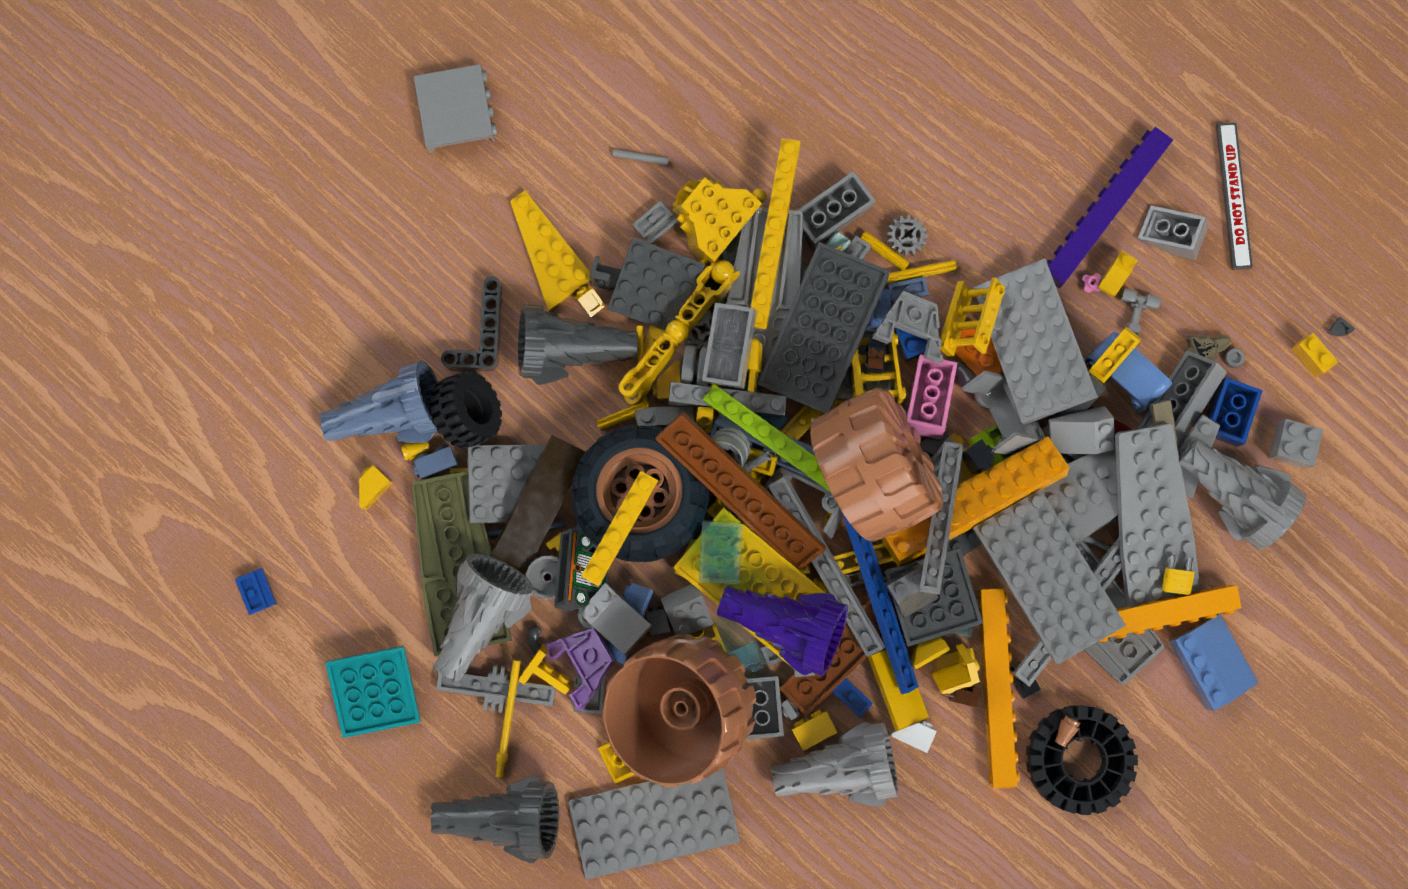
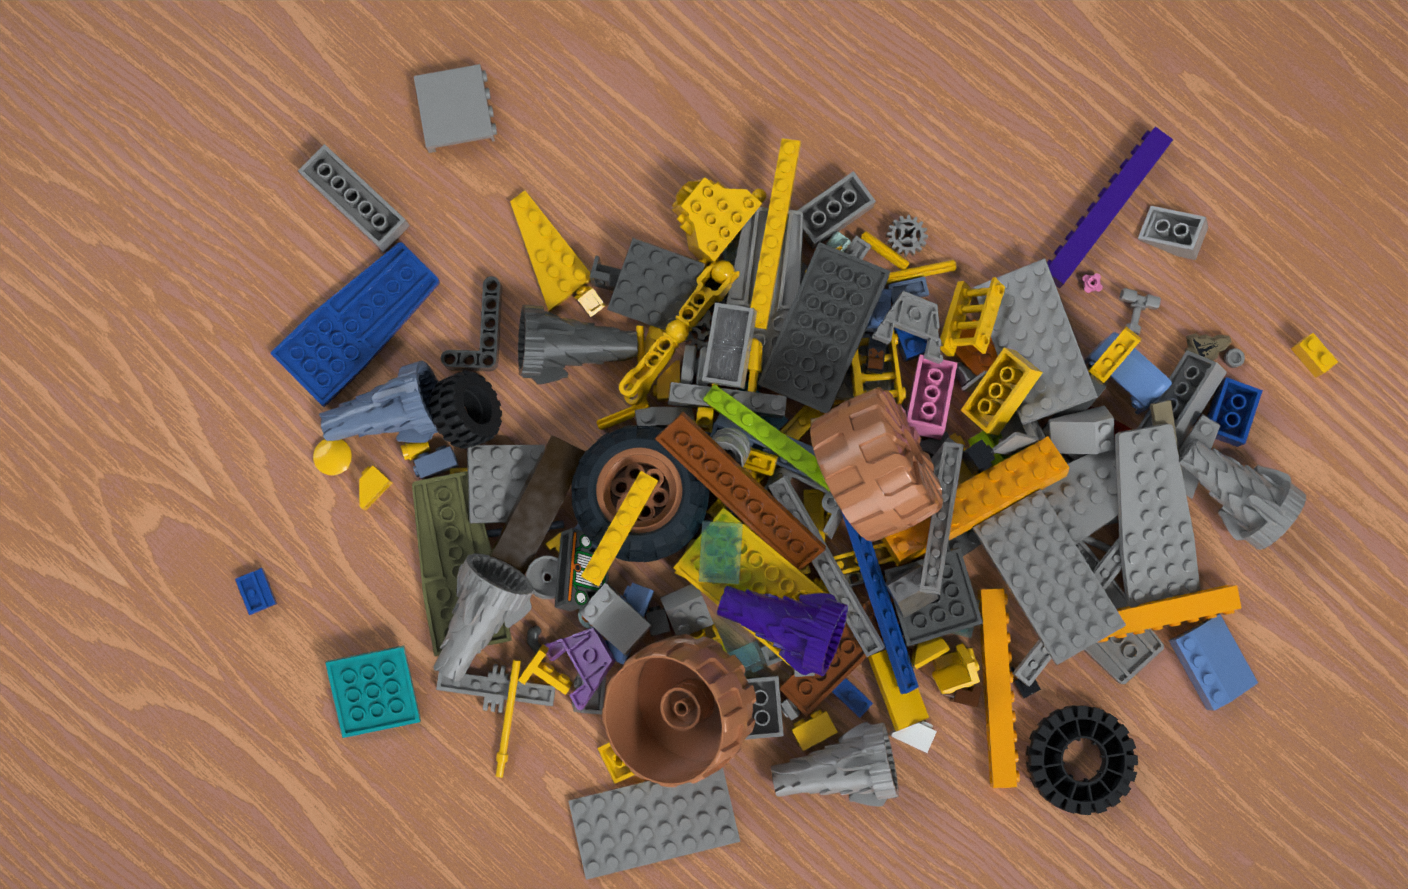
dark grey cone [431,776,559,863] -> none
light grey bar [613,149,669,165] -> none
light grey plate [632,201,678,244] -> none
light grey piece [743,451,776,472] -> none
nougat cone [1055,716,1080,747] -> none
yellow slope [1098,250,1138,298] -> none
yellow piece [1161,555,1195,595] -> none
tile [1216,123,1253,270] -> none
light grey brick [1269,419,1323,469] -> none
dark grey tile [1327,317,1355,336] -> none
none -> blue wing [270,242,440,407]
none -> light grey brick [298,144,409,253]
none -> yellow dish [313,439,352,475]
none -> yellow plate [803,489,825,542]
none -> yellow brick [960,347,1043,435]

